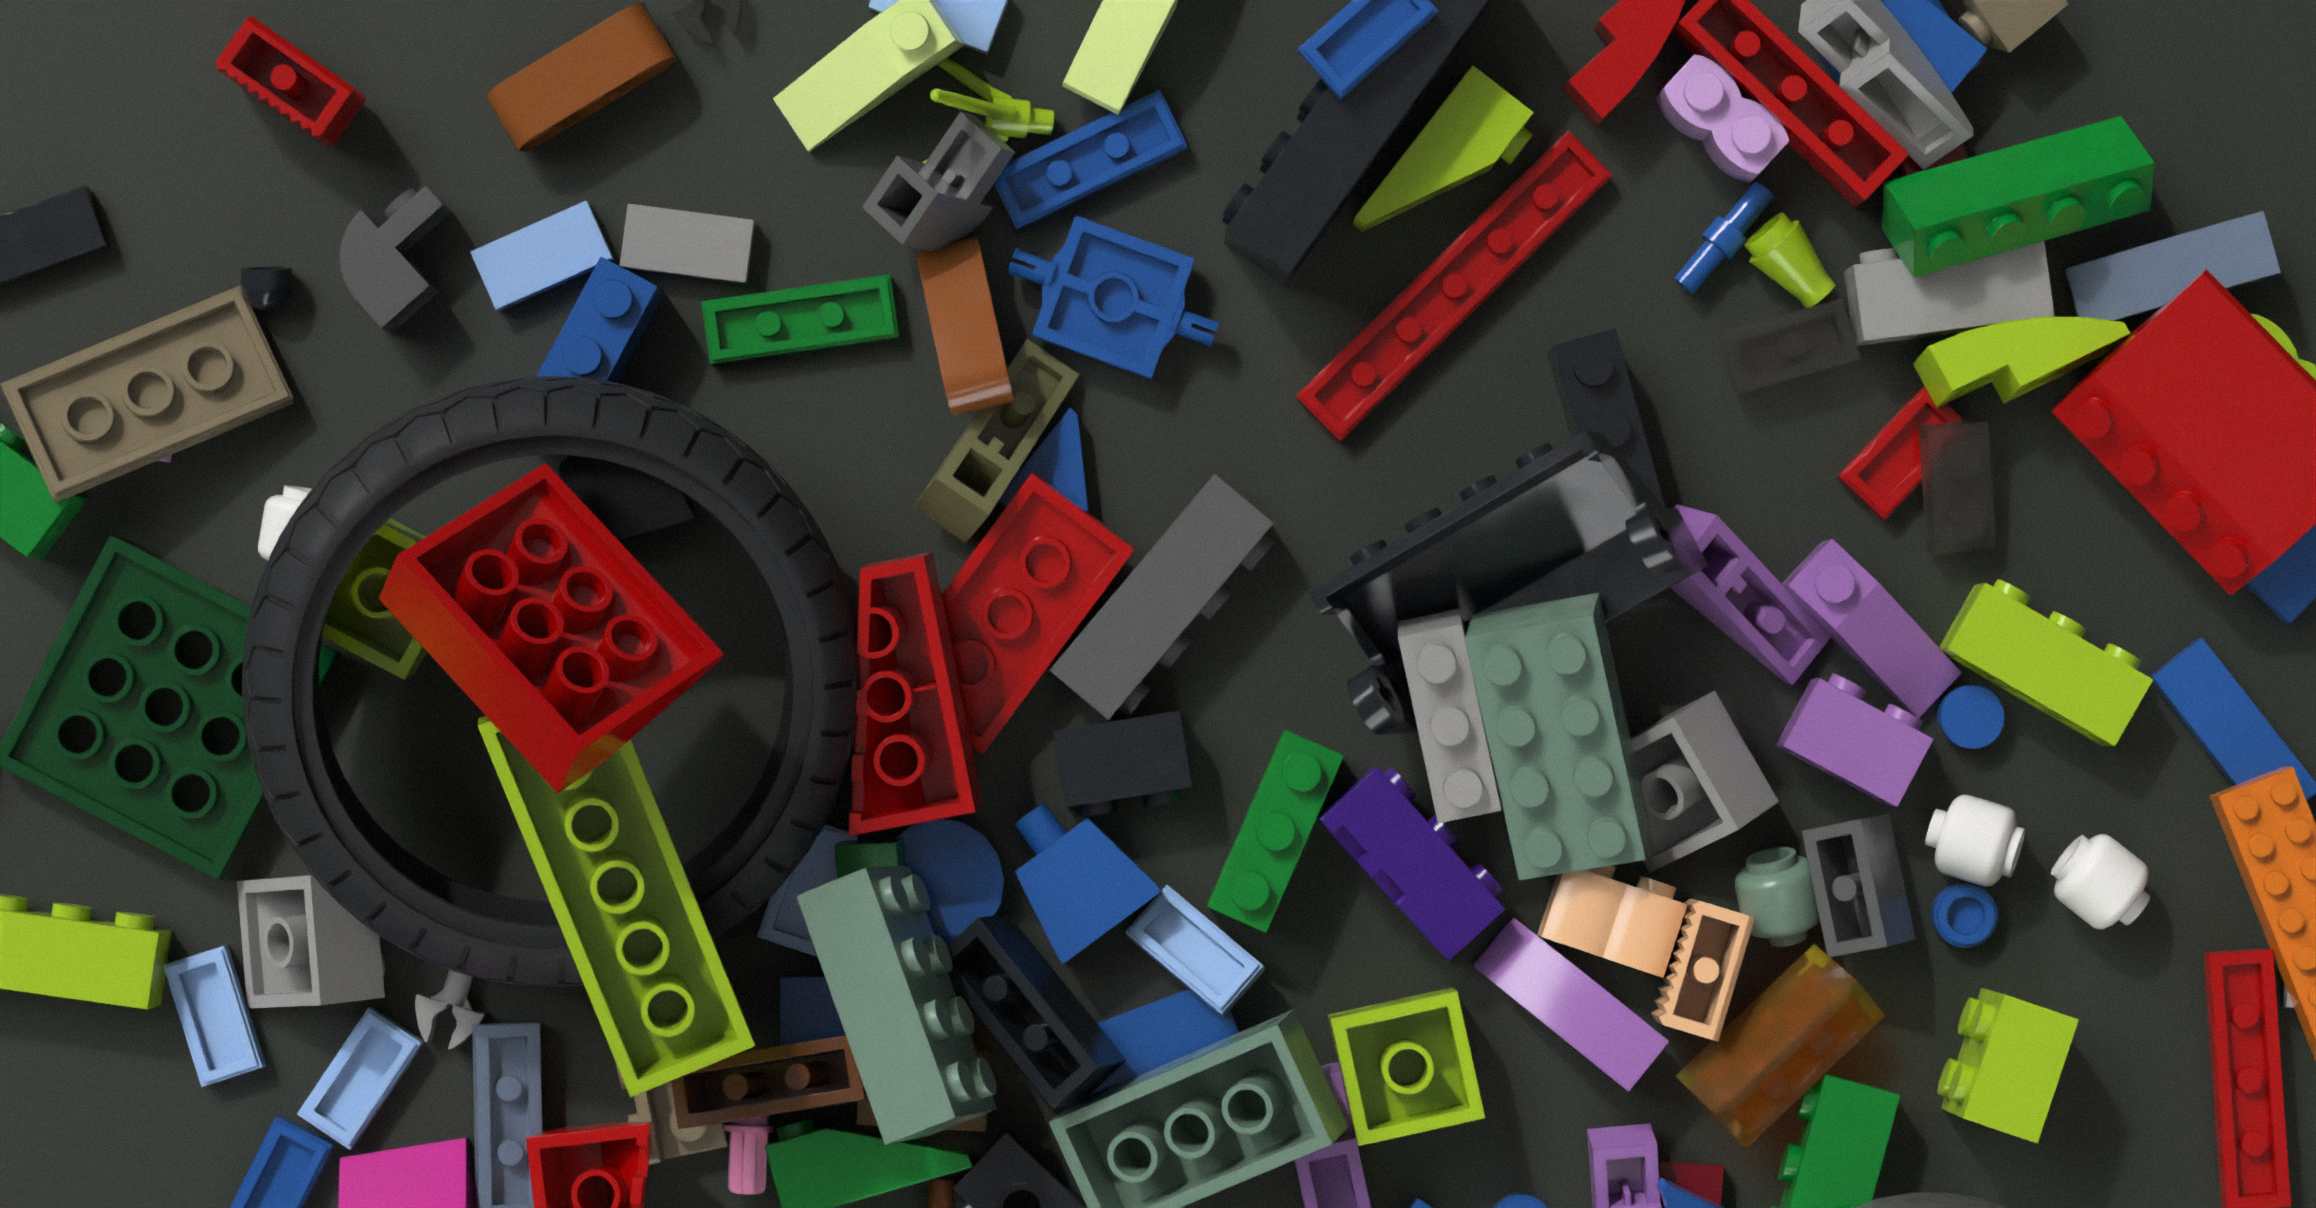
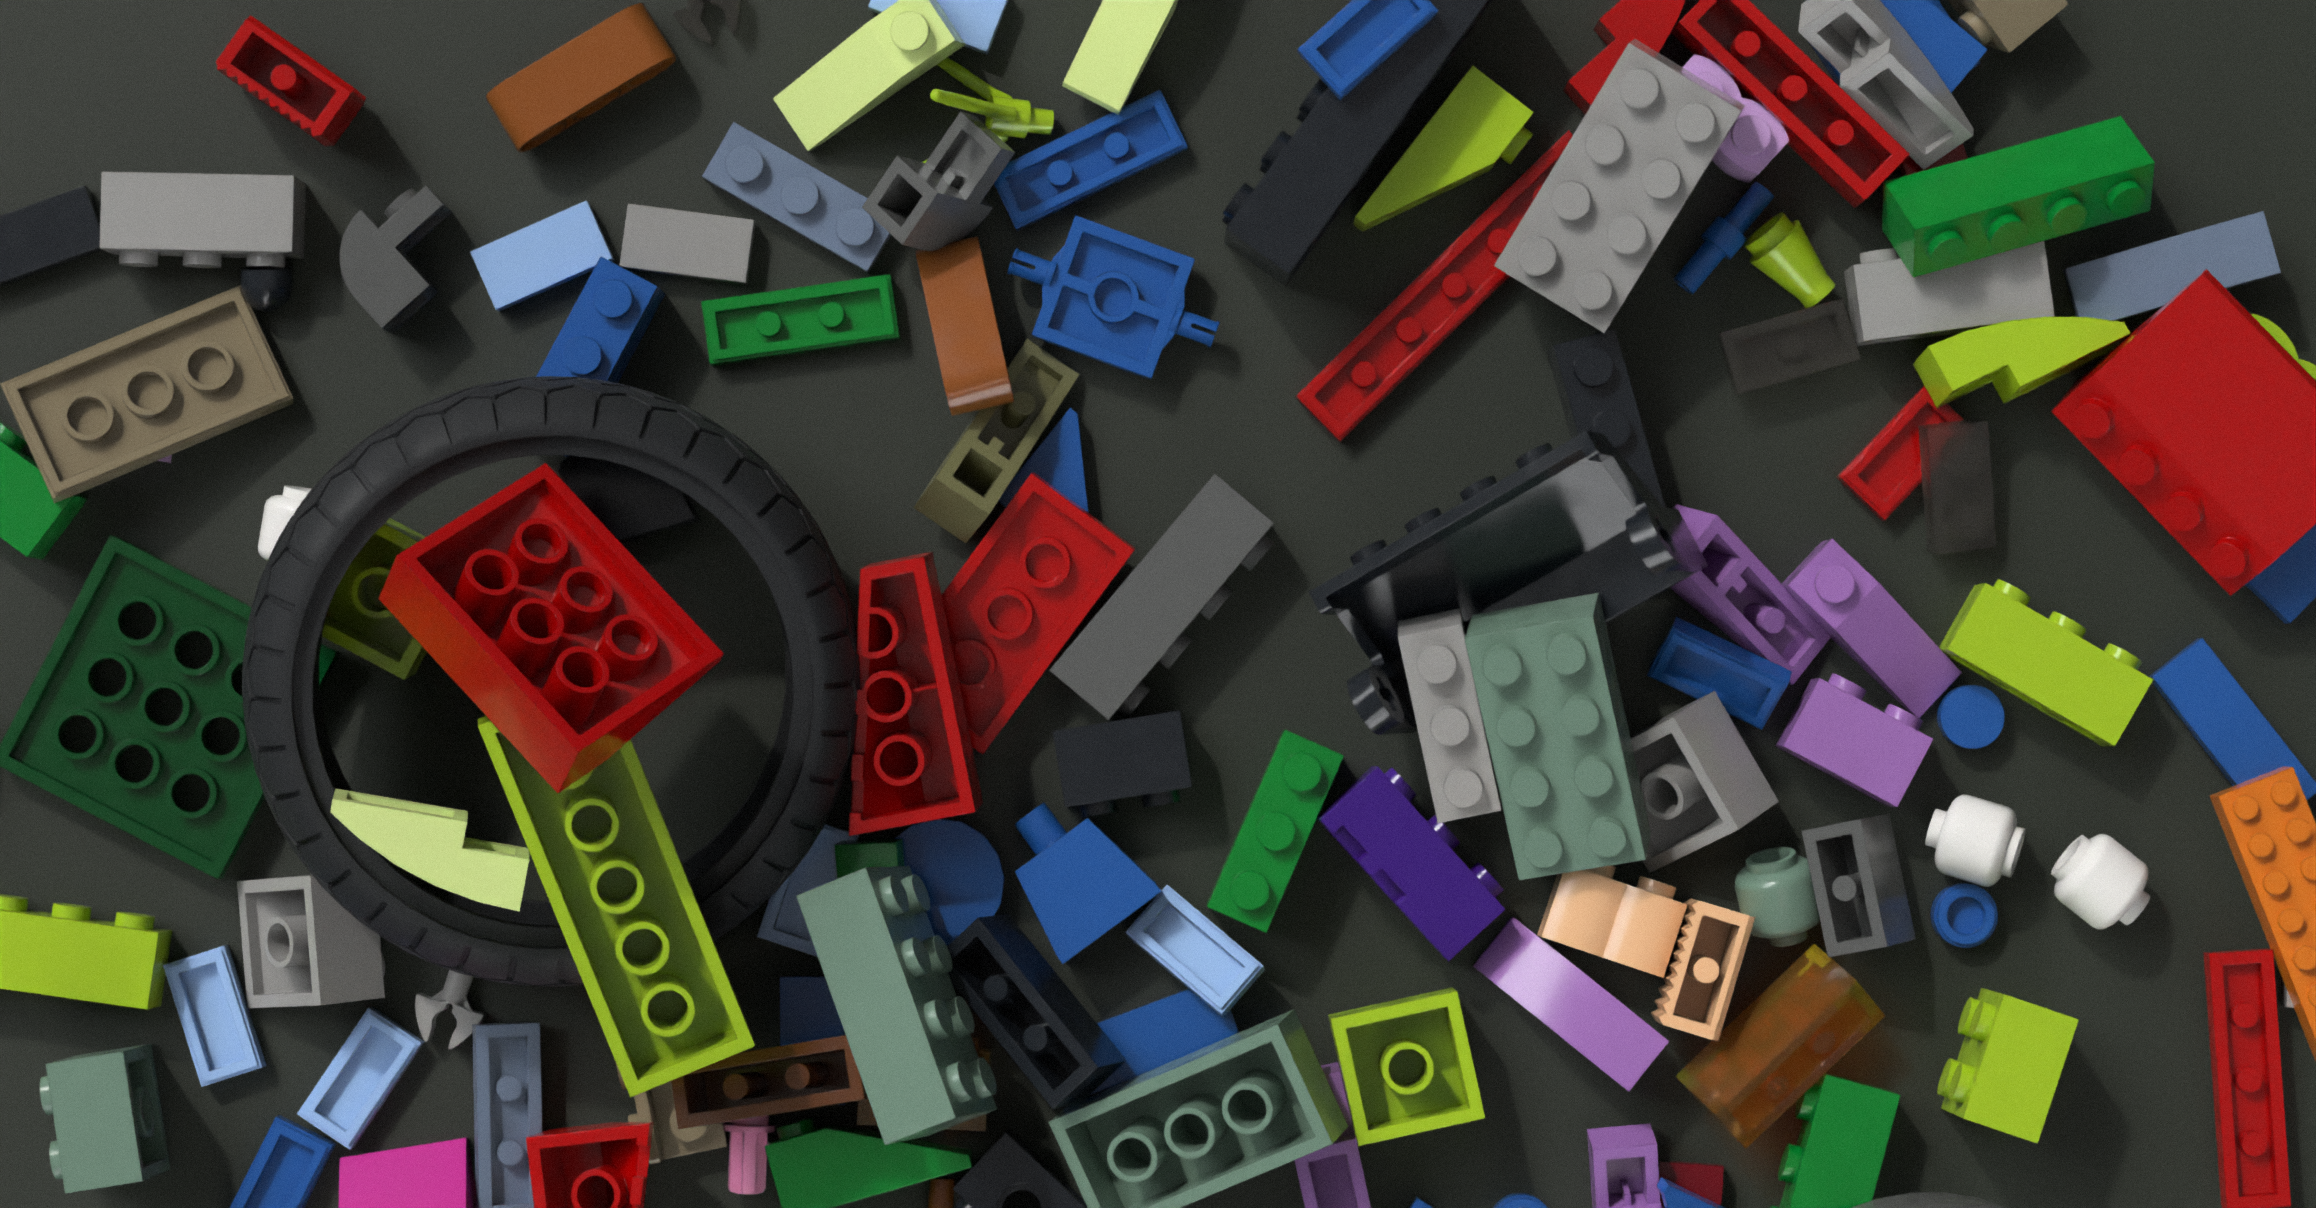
none -> sand green brick [40,1043,171,1194]
none -> light grey brick [100,172,306,270]
none -> yellowish green slope [330,788,529,912]
none -> sand blue plate [702,122,891,274]
none -> light grey brick [1494,39,1745,333]
none -> blue tile [1647,617,1792,730]

